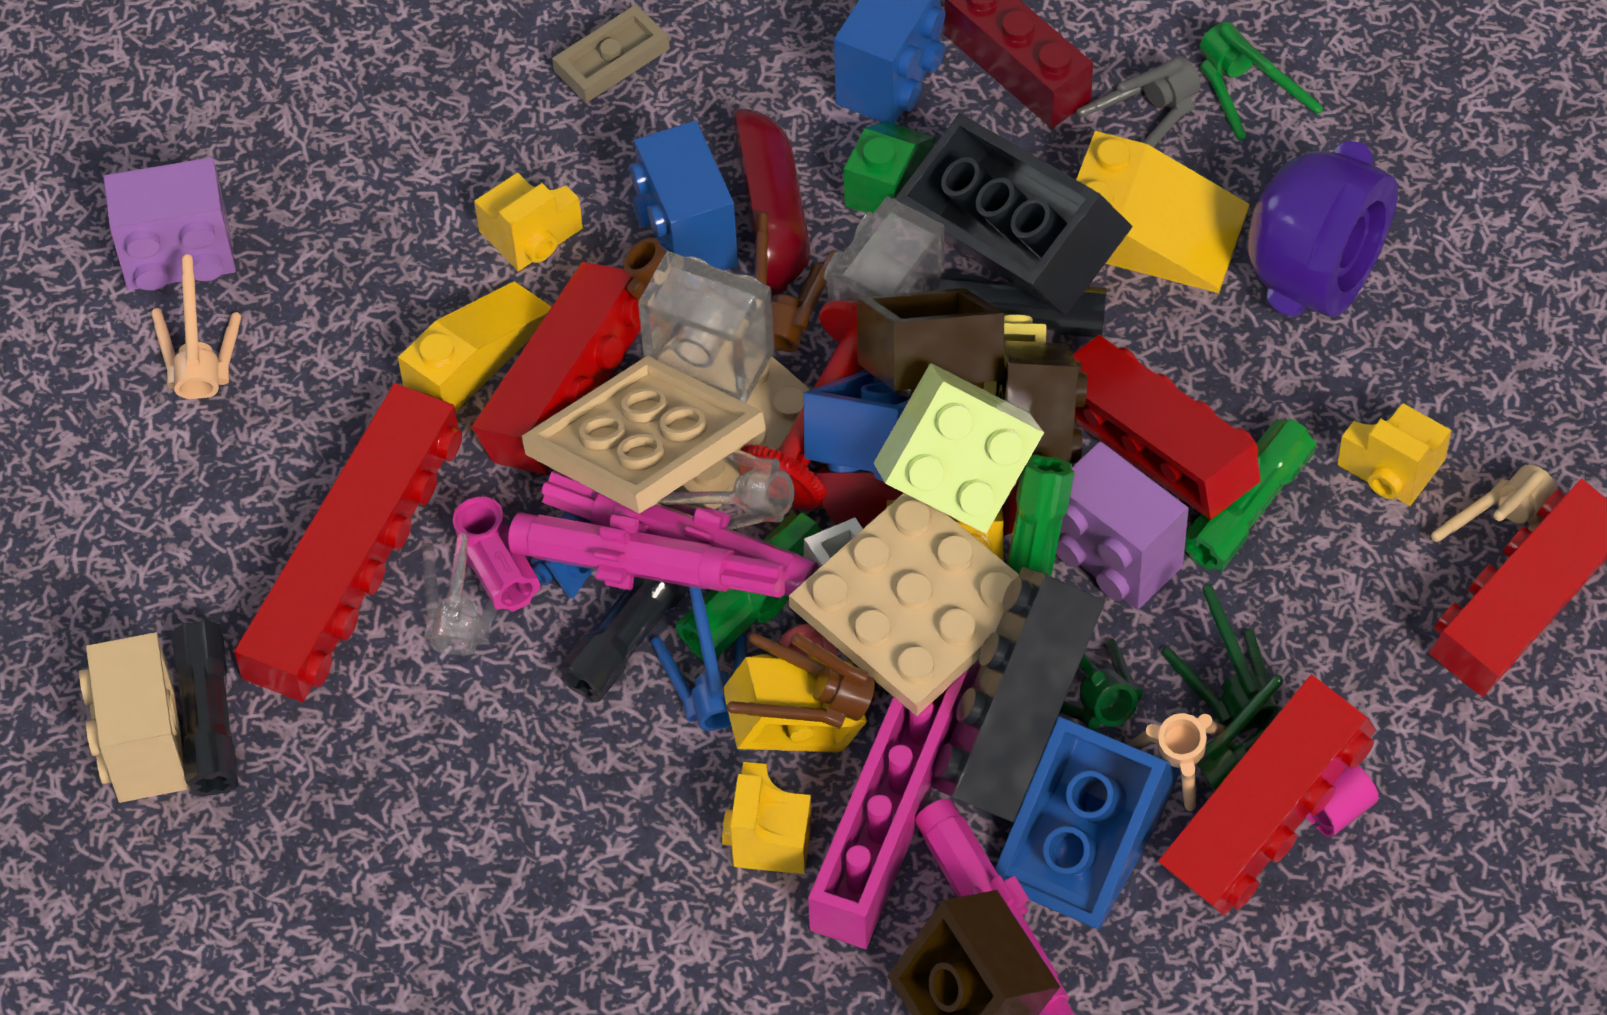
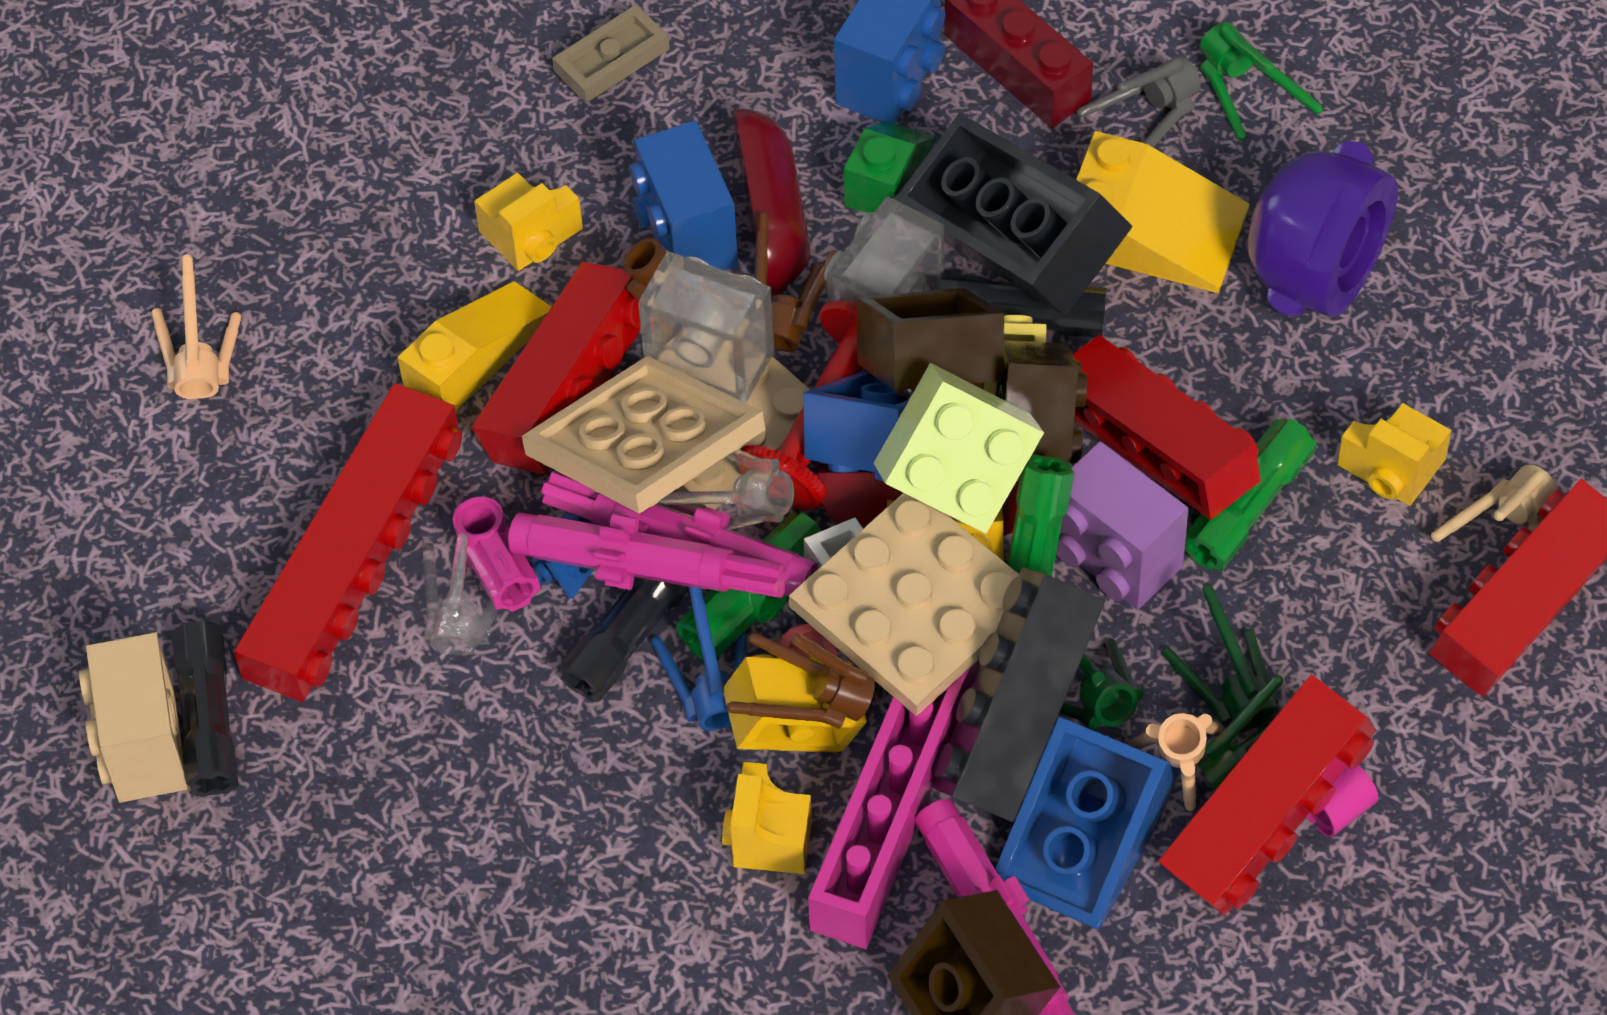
medium lavender brick [103,157,236,290] -> none

